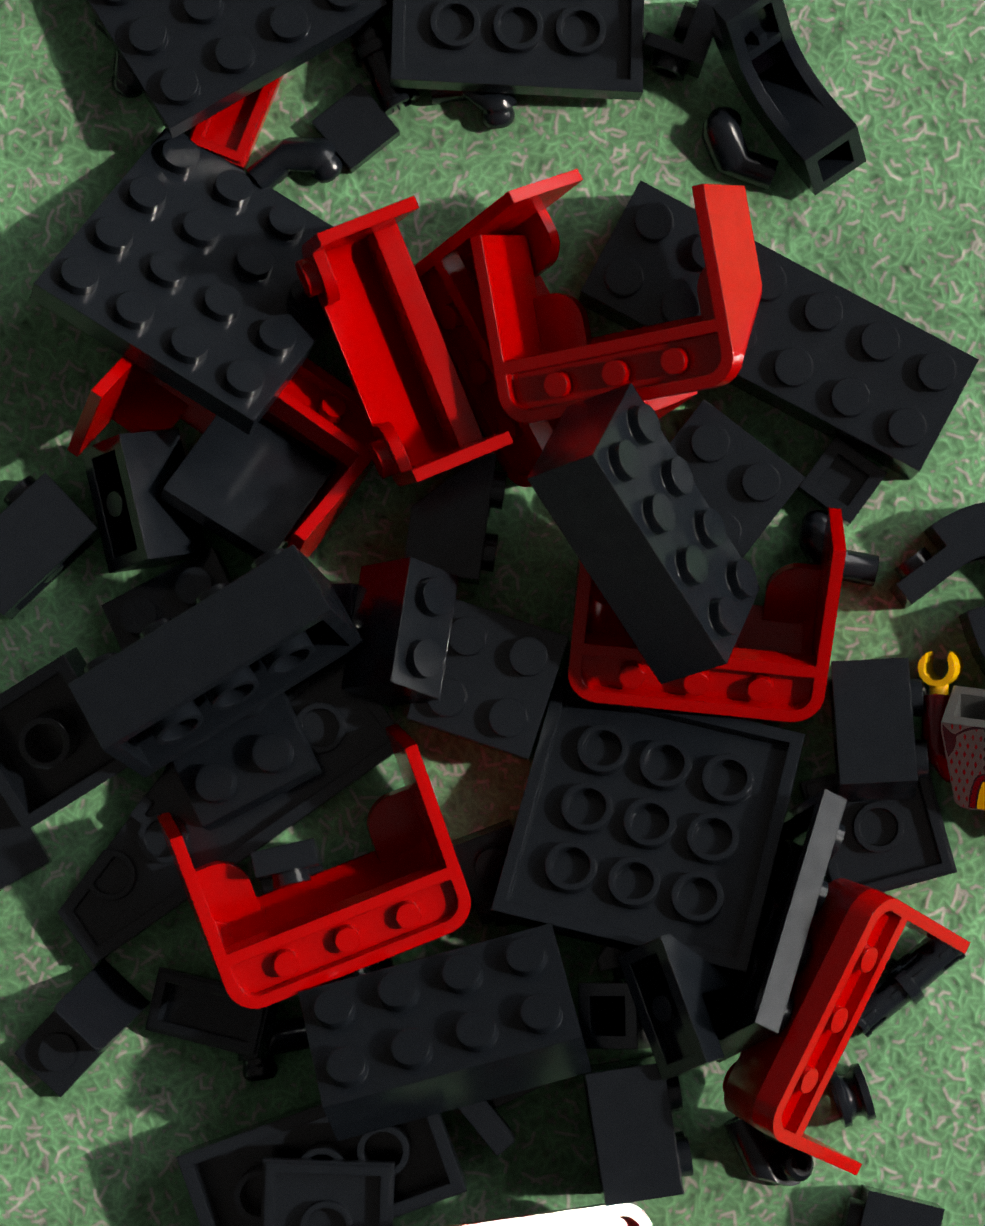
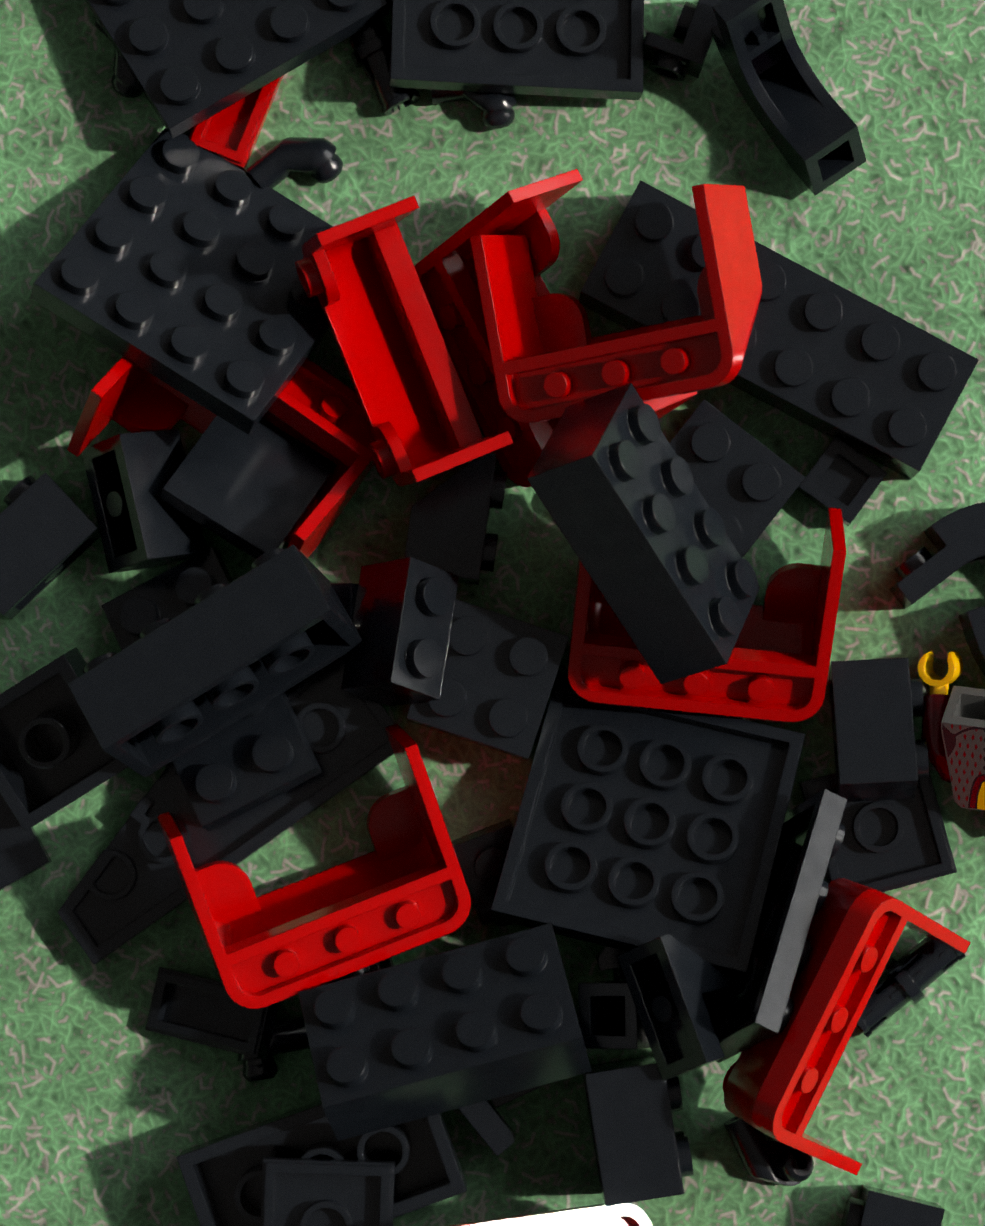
black slope [14,959,151,1097] -> none
black bracket [250,838,324,894] -> none
black tile [311,83,400,174] -> none
black arm [702,106,779,190] -> none
black arm [798,510,879,586] -> none
black bush [828,1063,876,1128] -> none

